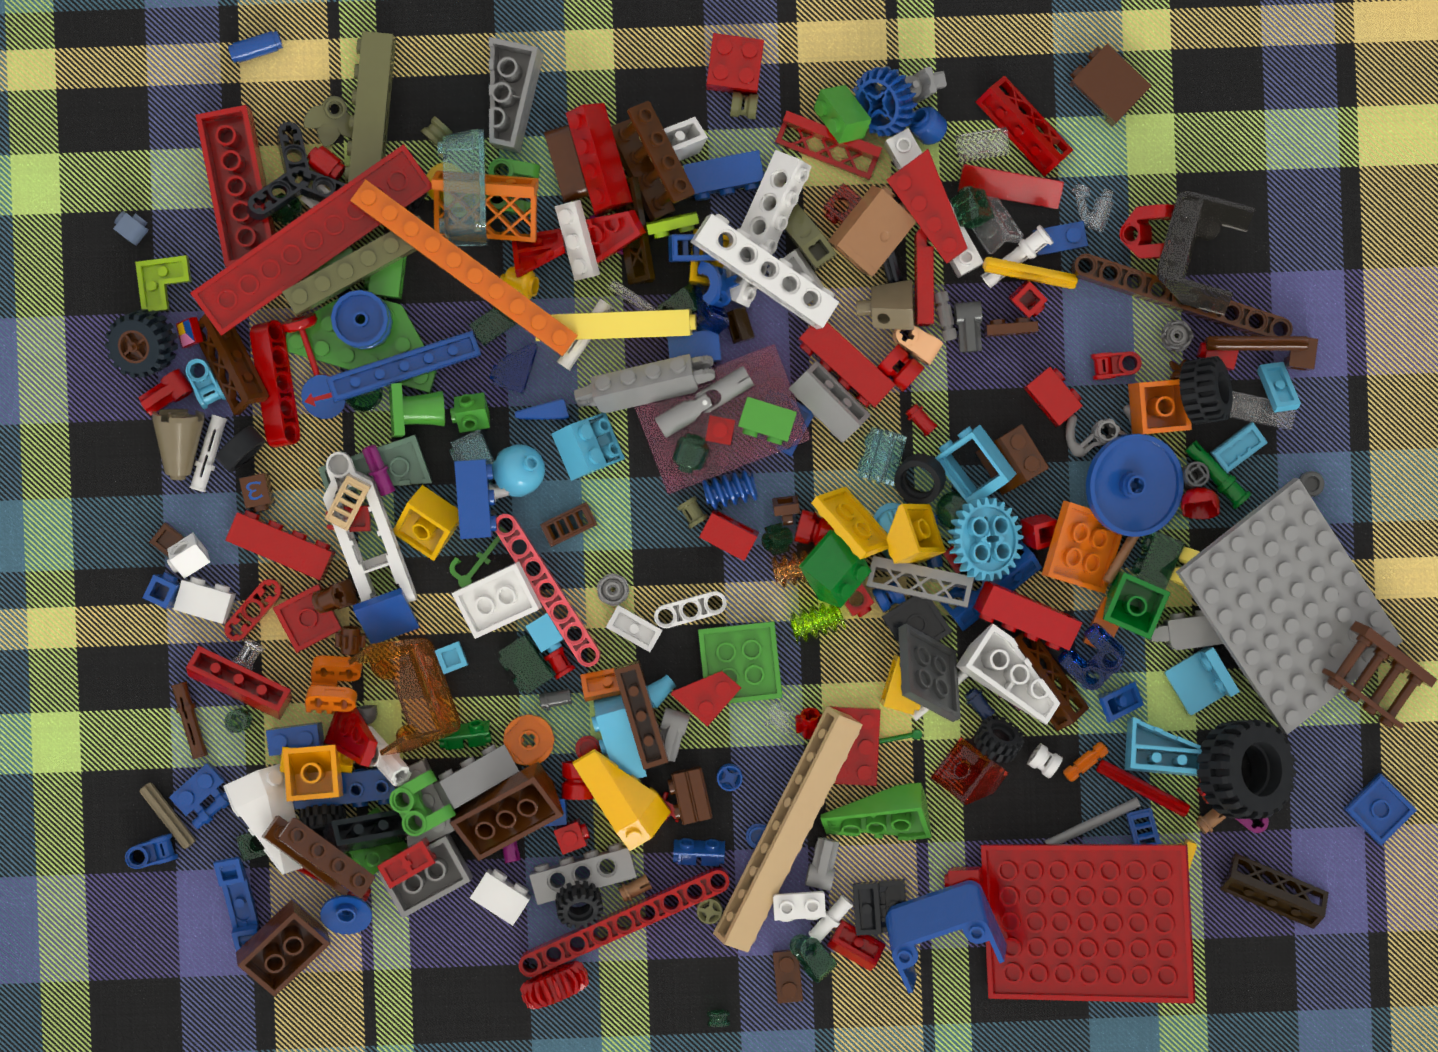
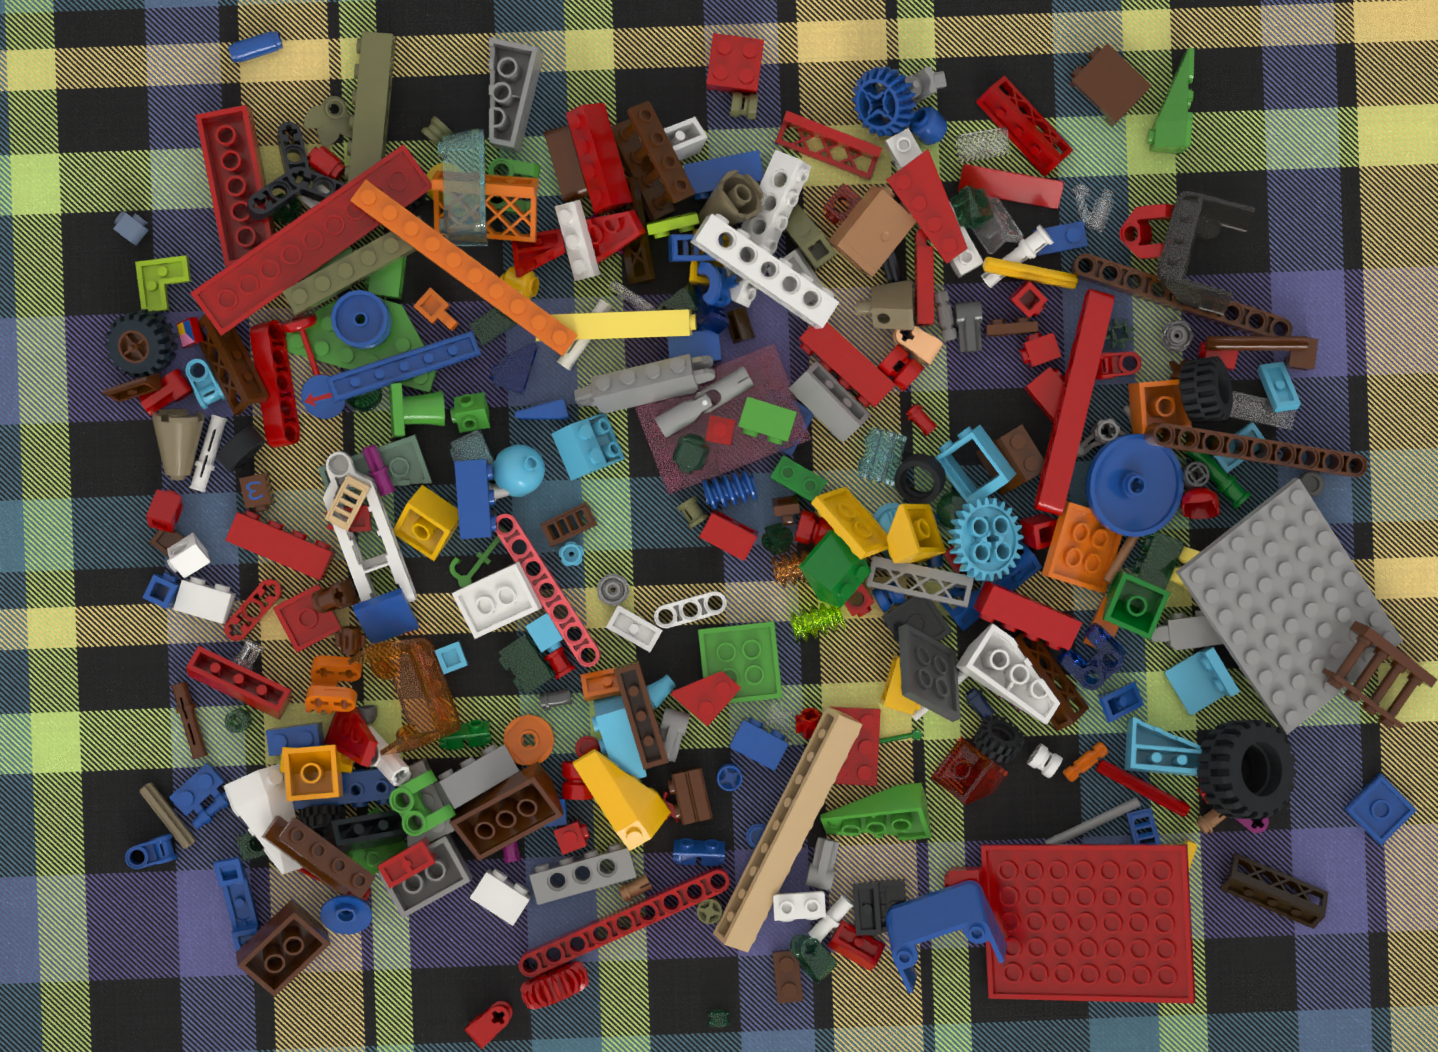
black tyre [555,881,604,929] -> none
bright green brick [813,85,872,144] -> none
none -> reddish brown slope [103,372,161,403]
none -> red brick [146,489,184,533]
none -> orange plate [413,288,459,331]
none -> red piece [464,1000,513,1049]
none -> medium azure plate [559,541,584,566]
none -> dark tan cone [698,170,764,226]
none -> blue brick [729,717,789,771]
none -> green brick [770,455,827,502]
none -> red brick [1019,332,1062,368]
none -> red beam [1034,289,1114,516]
none -> clear green gear [1105,318,1135,350]
none -> reddish brown beam [1144,423,1368,477]
none -> bright green wedge [1147,48,1195,154]

